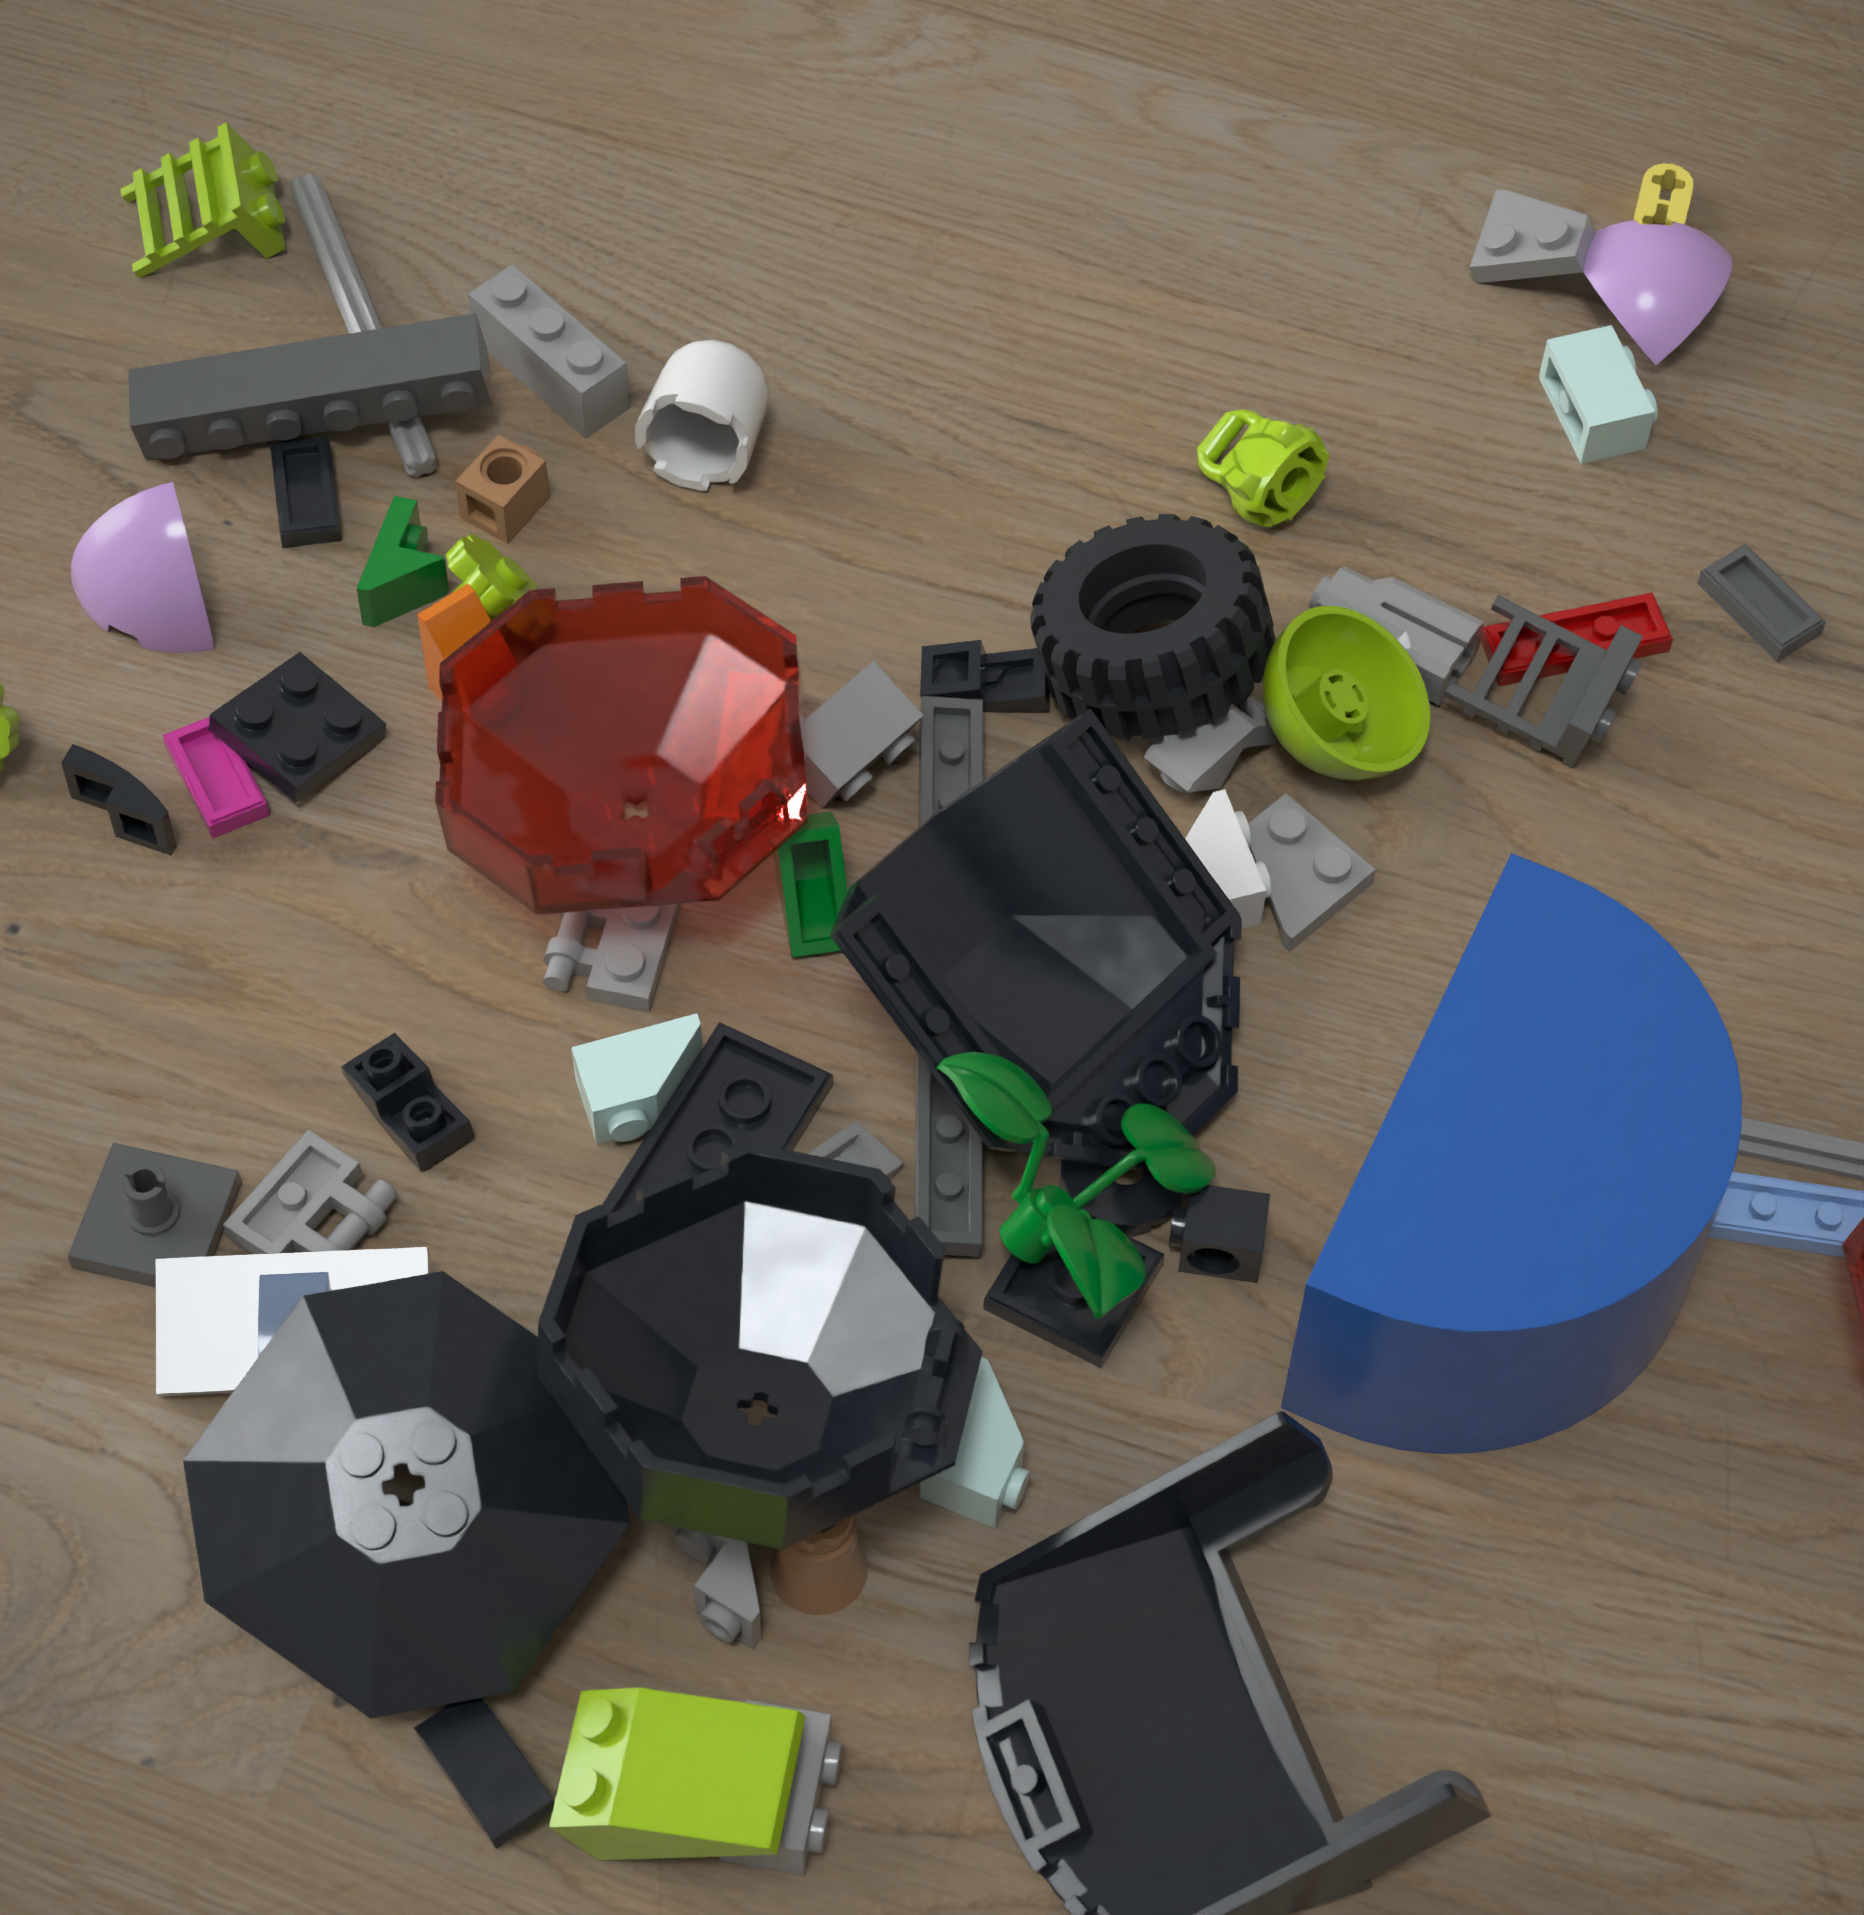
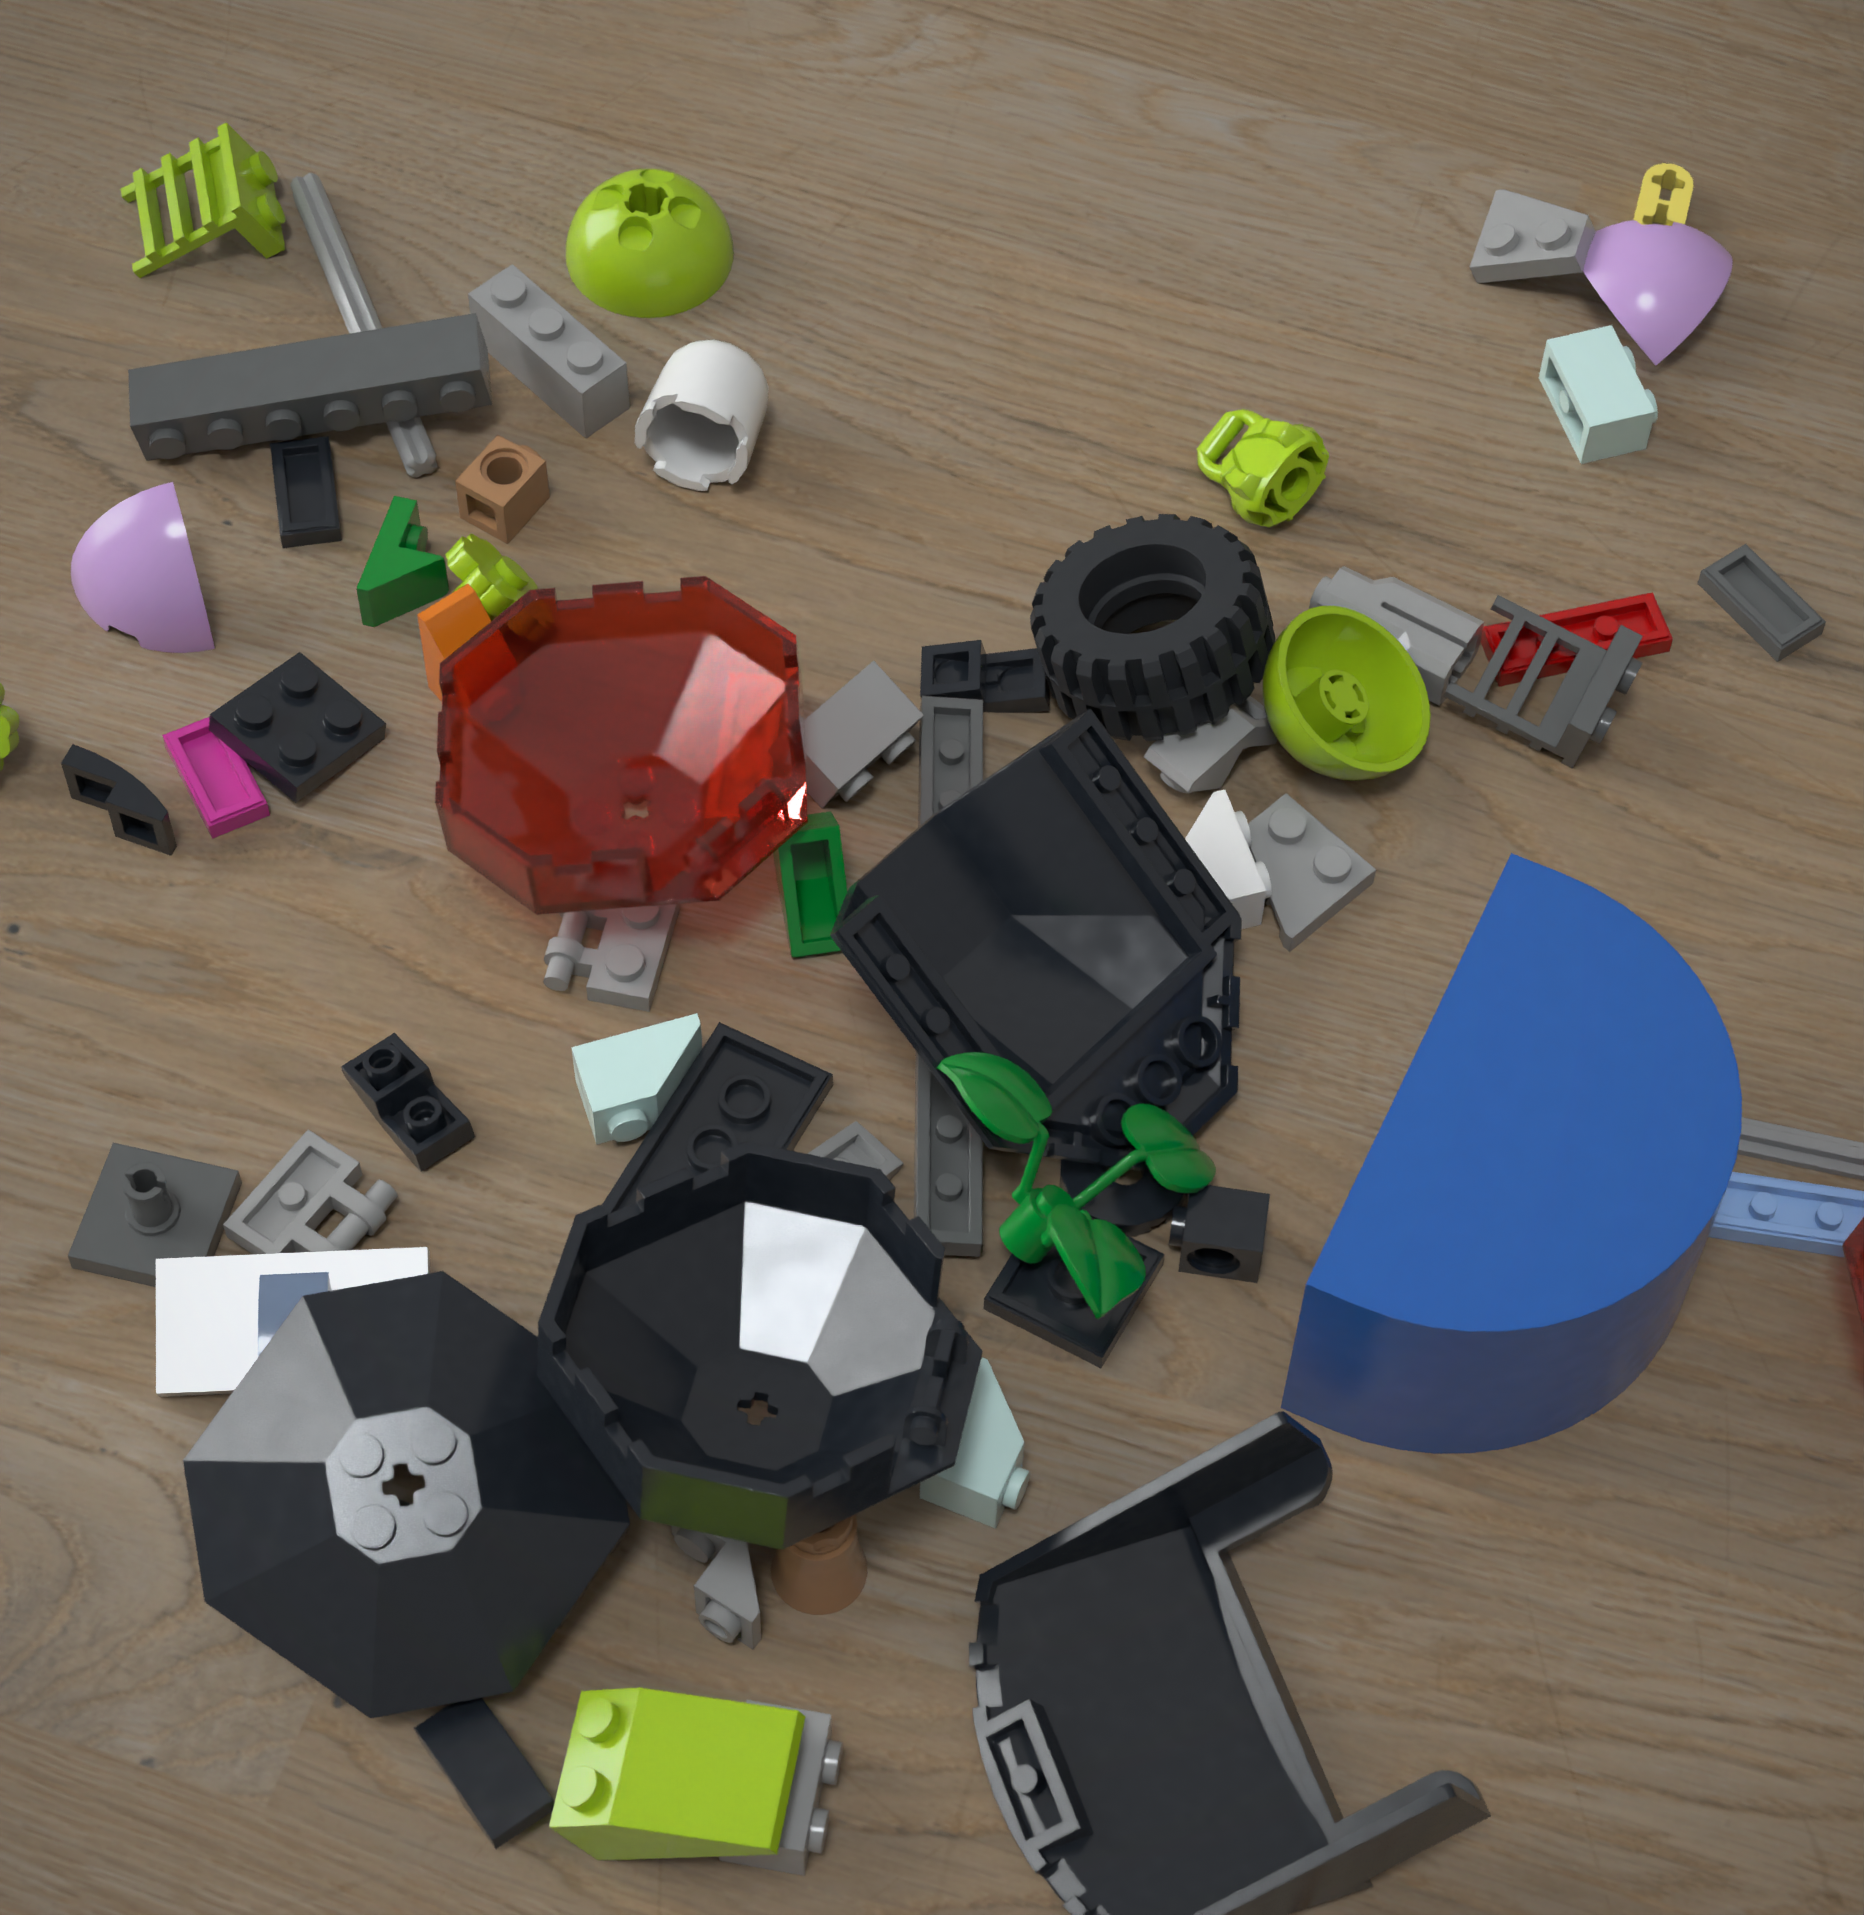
none -> lime piece [566,168,734,318]

